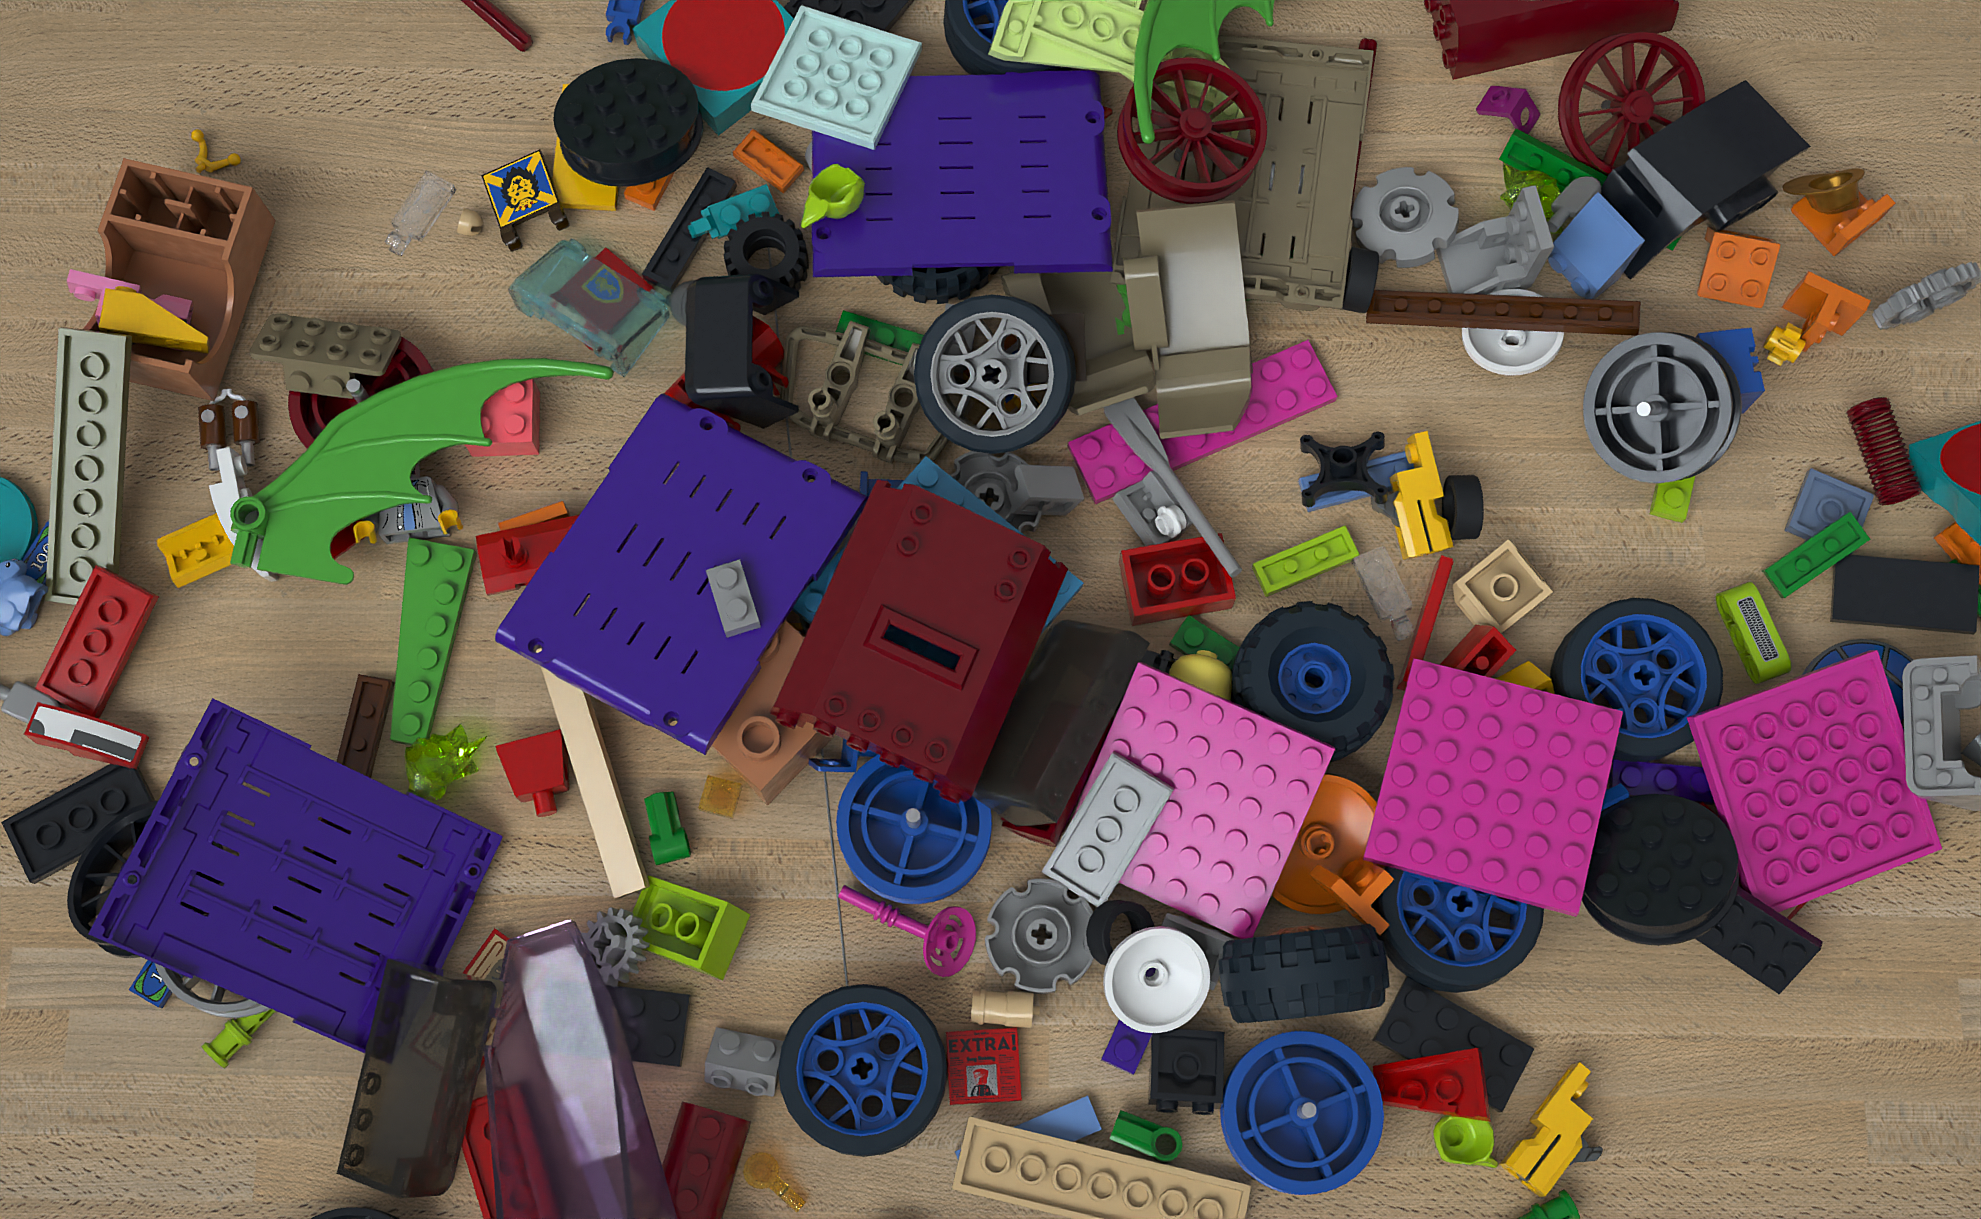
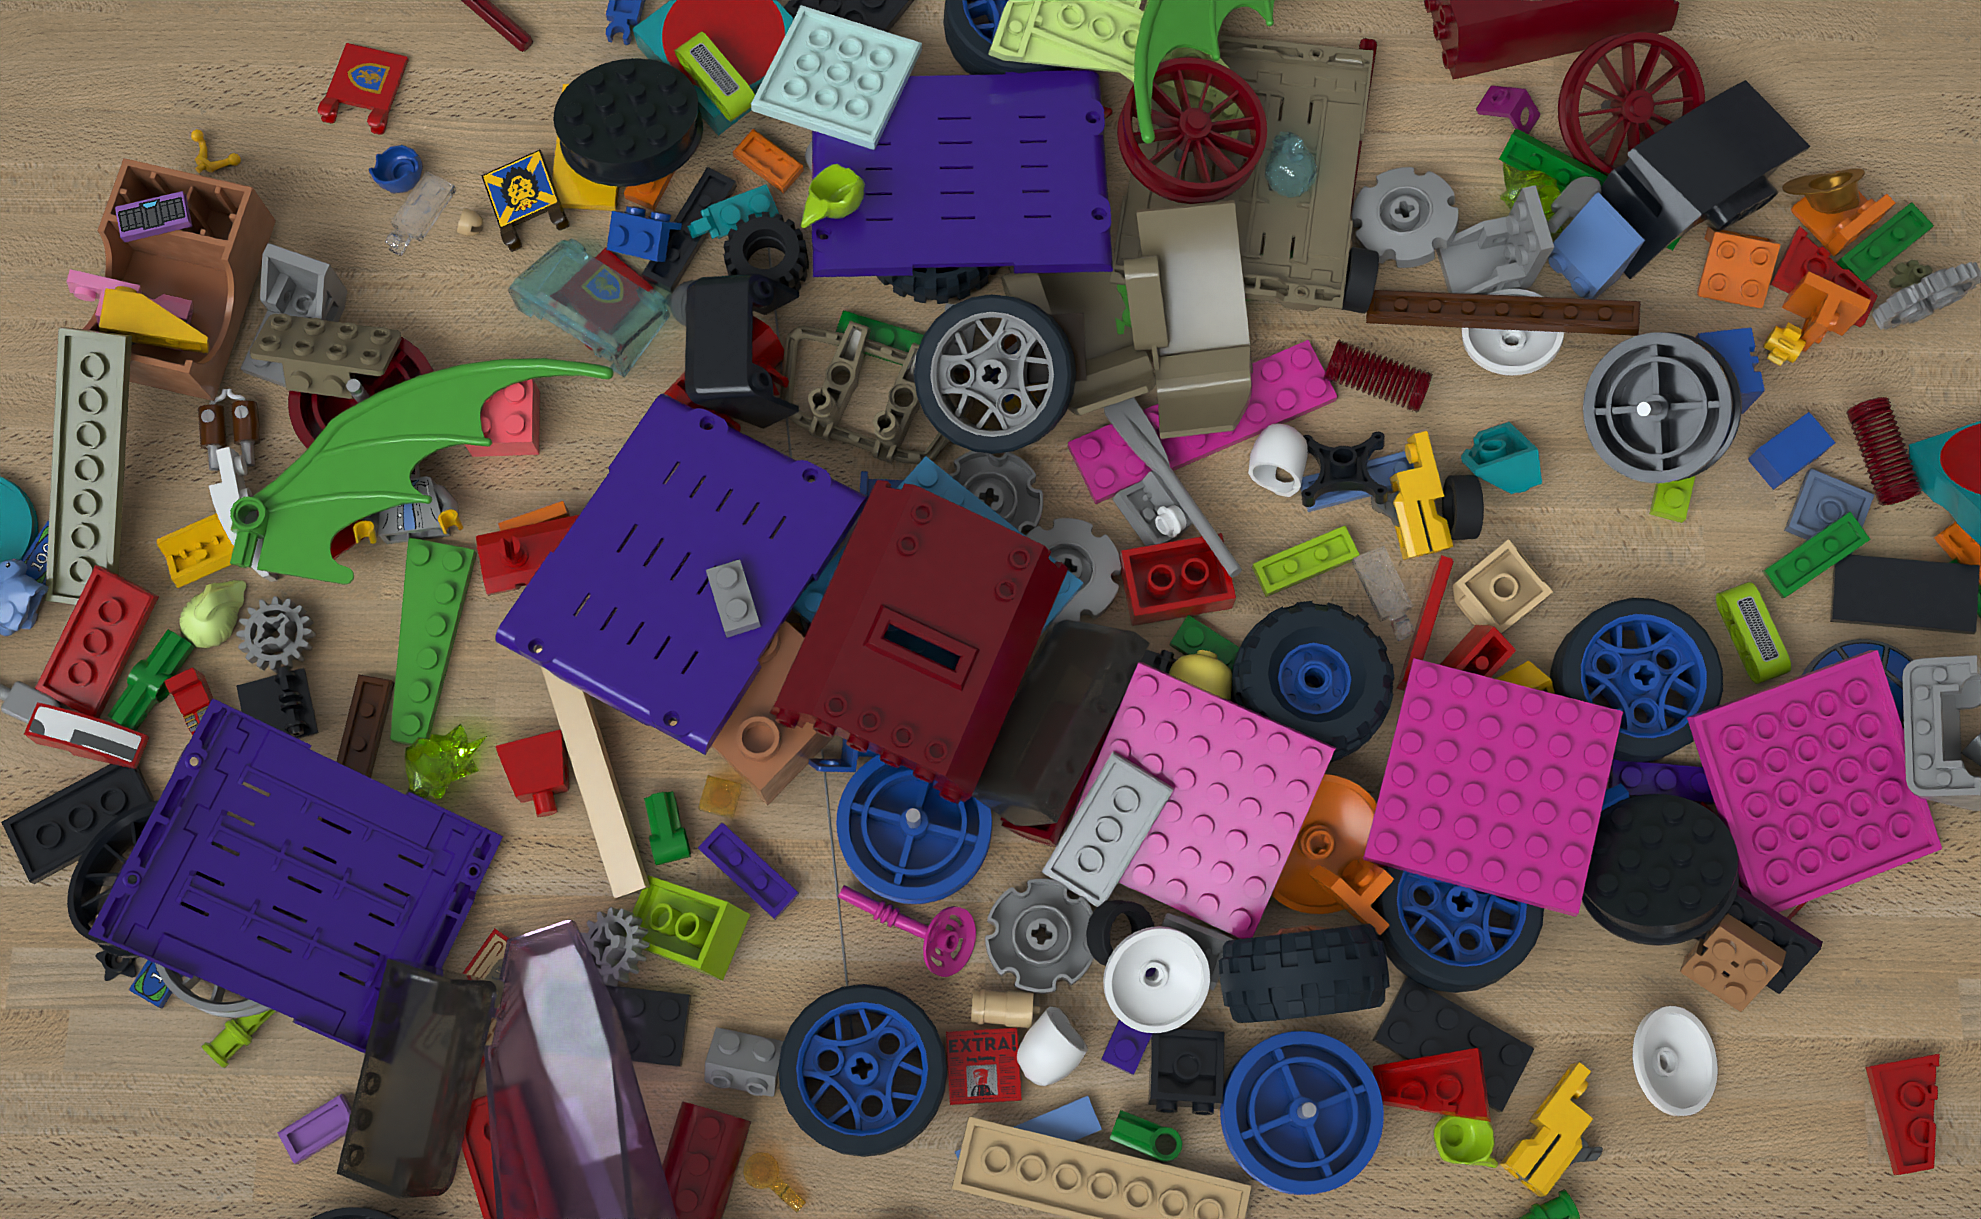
light grey hinge [1006,464,1084,516] -> none
none -> black plate [95,950,137,981]
none -> green piece [107,629,195,731]
none -> tile [115,191,192,242]
none -> red leg [164,667,214,735]
none -> yellowish green hair [179,580,247,648]
none -> light grey gear [236,596,316,672]
none -> black hinge [236,666,319,739]
none -> light grey bracket [240,243,347,387]
none -> medium lavender tile [277,1094,361,1164]
none -> red flag [317,43,409,135]
none -> blue hair [369,145,423,194]
none -> blue bracket [607,206,682,262]
none -> lime beam [674,32,755,122]
none -> dark purple plate [698,822,799,920]
none -> white piece [1017,1007,1088,1086]
none -> light grey piece [1026,518,1121,627]
none -> white piece [1248,424,1308,497]
none -> clear light blue hair [1265,131,1317,198]
none -> dark red piece [1324,339,1433,413]
none -> teal slope [1461,422,1542,494]
none -> white dish [1632,1006,1718,1116]
none -> medium nougat piece [1680,914,1786,1012]
none -> blue panel [1748,412,1835,490]
none -> red wing [1770,226,1878,328]
none -> green plate [1837,202,1934,283]
none -> red wing [1865,1054,1940,1175]
none -> olive plant [1889,260,1933,290]

